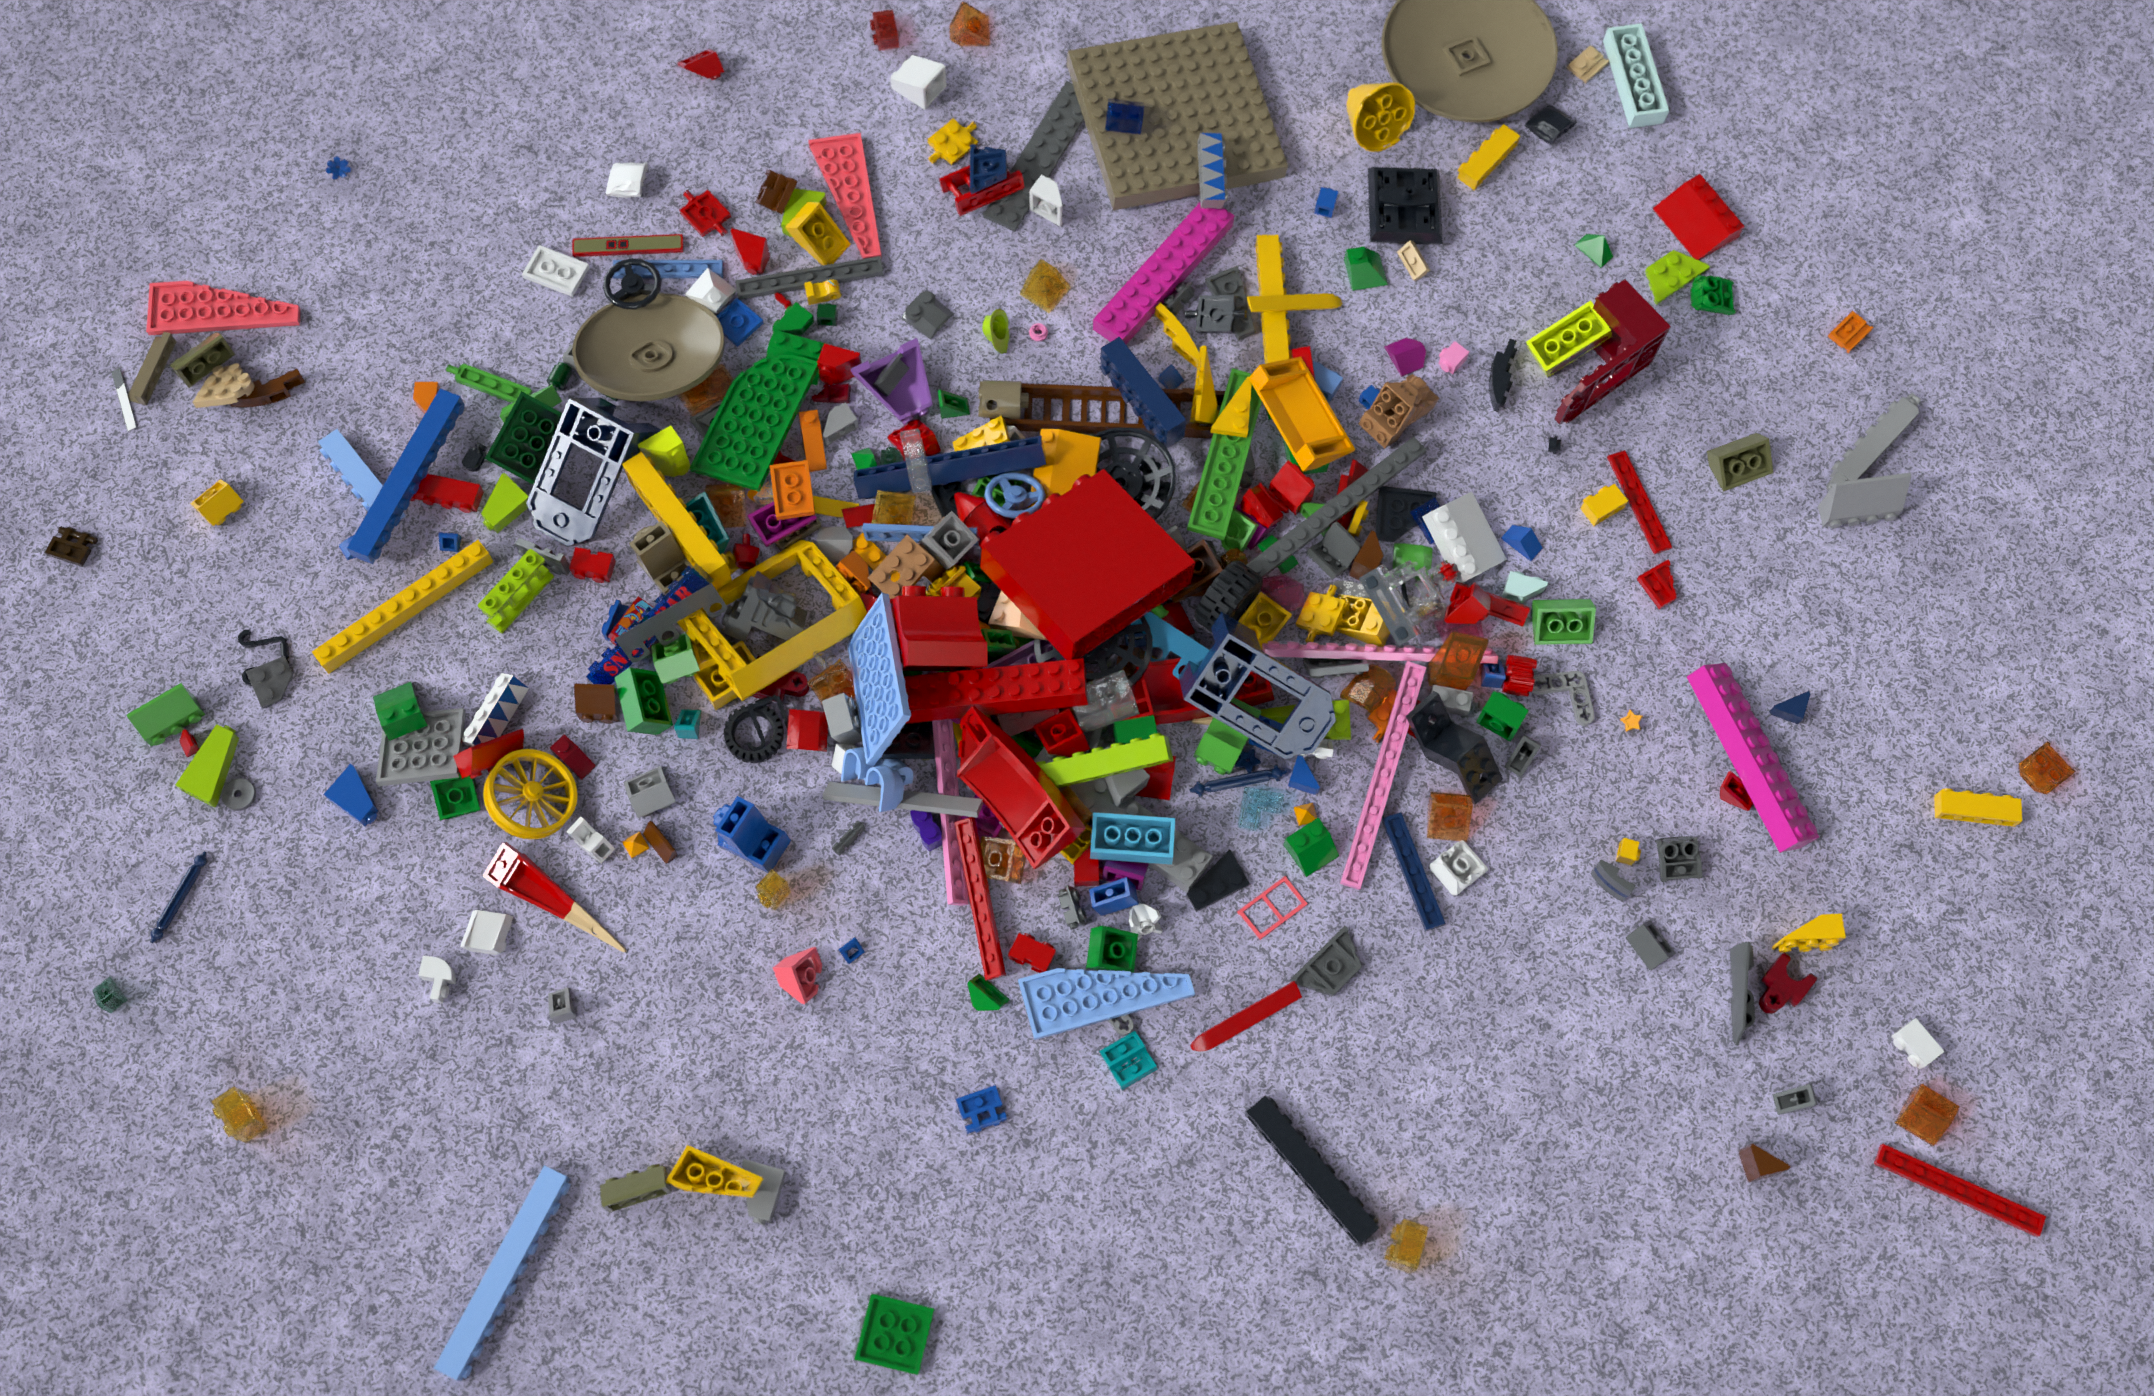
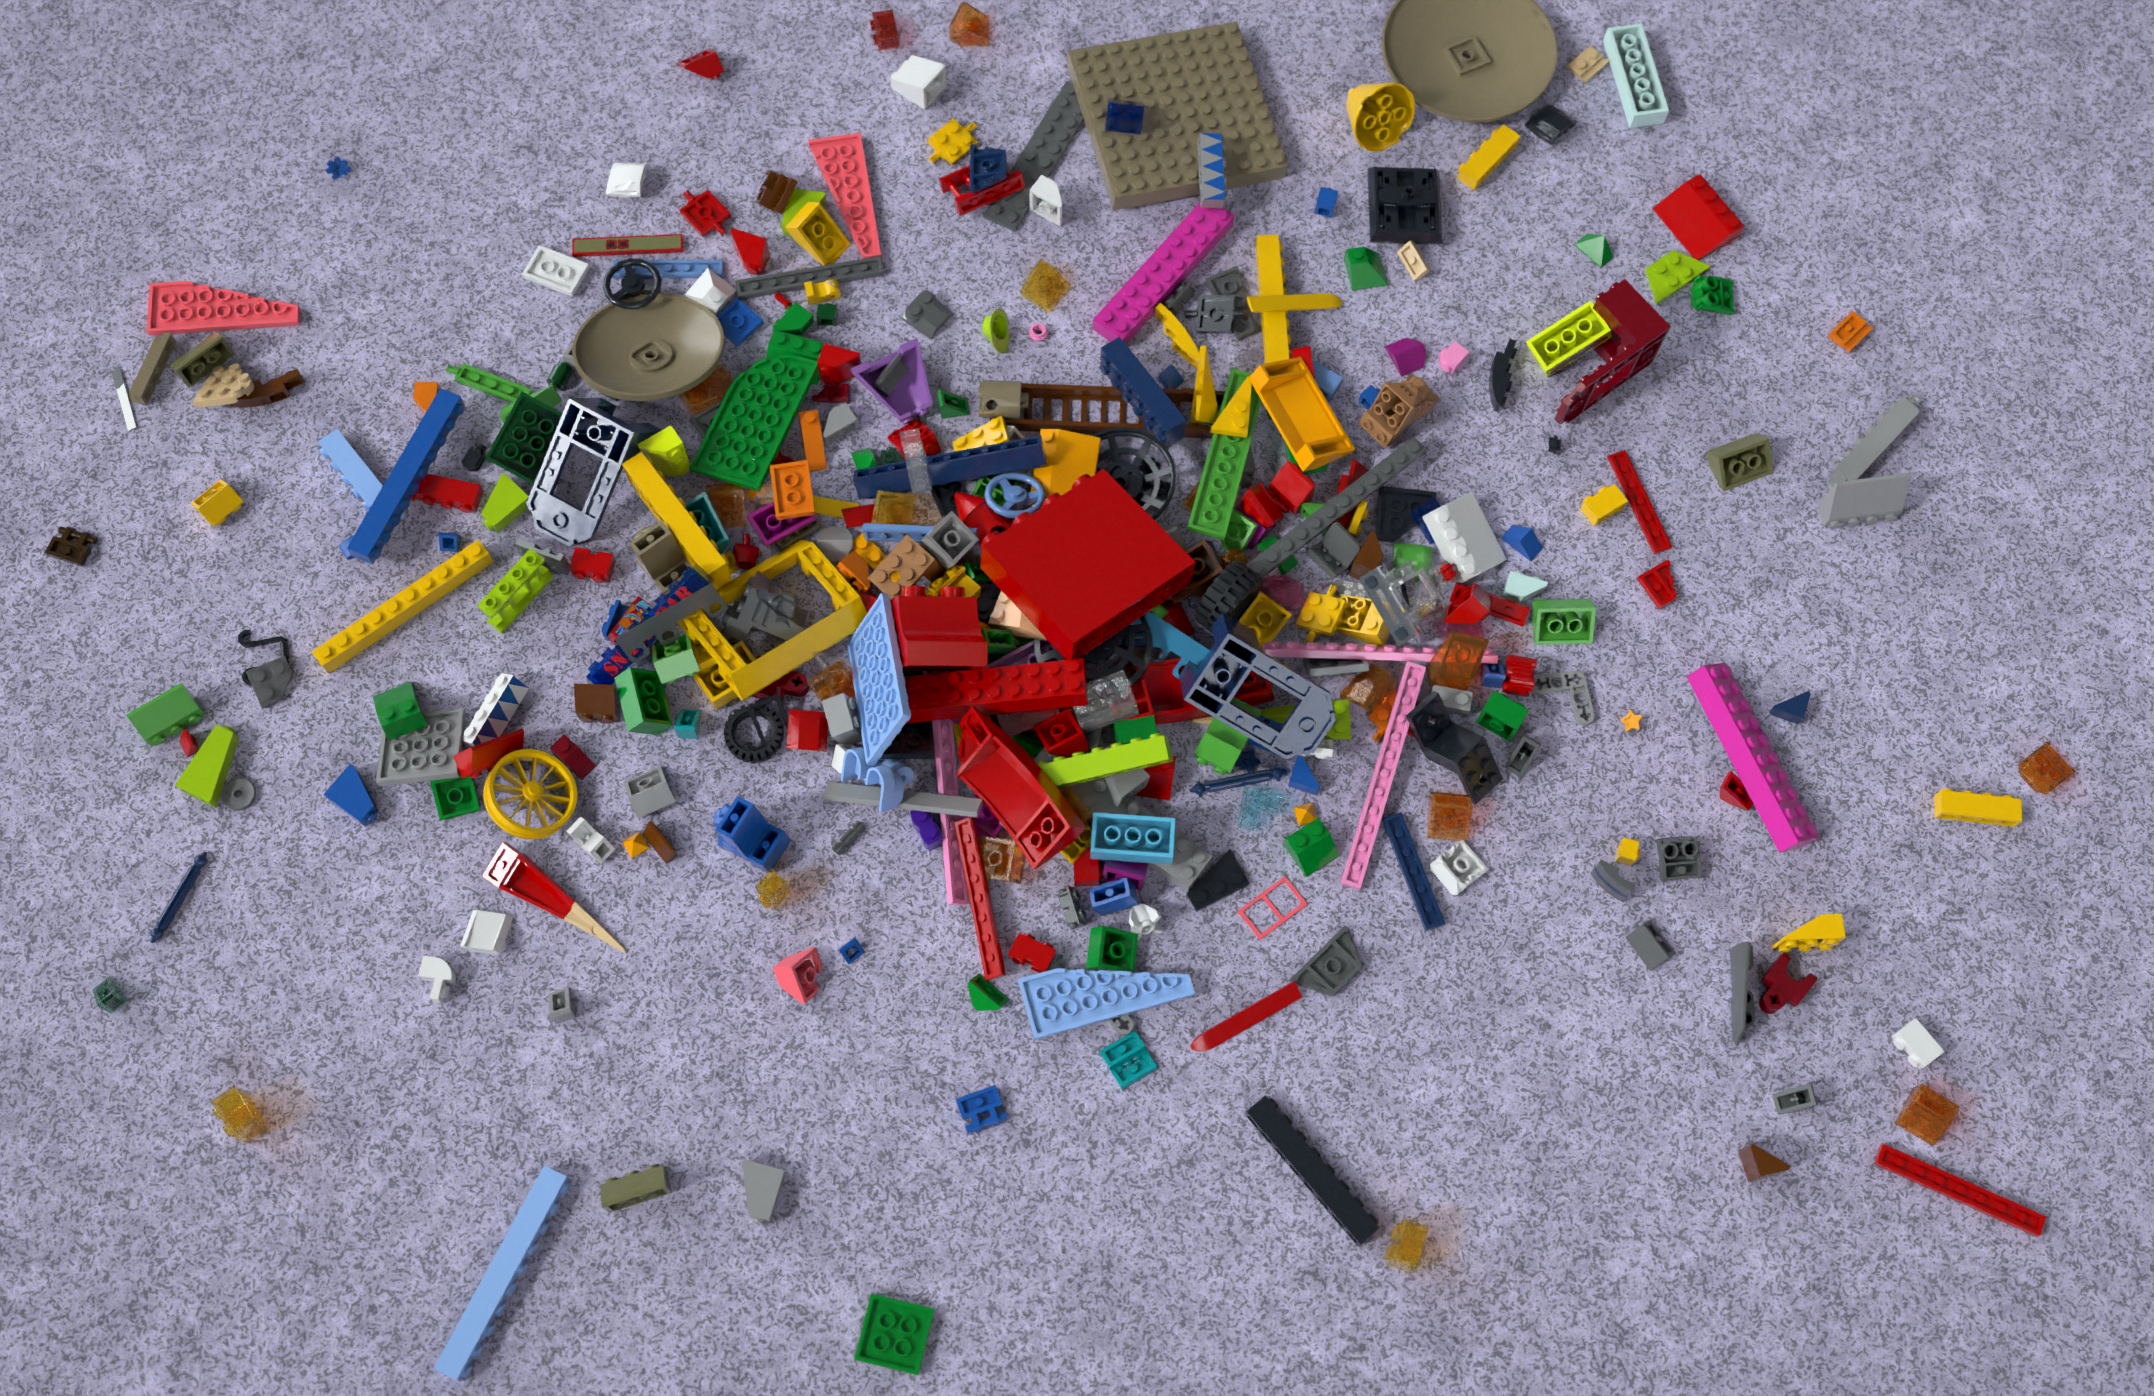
yellow wedge [666,1145,764,1198] -> none

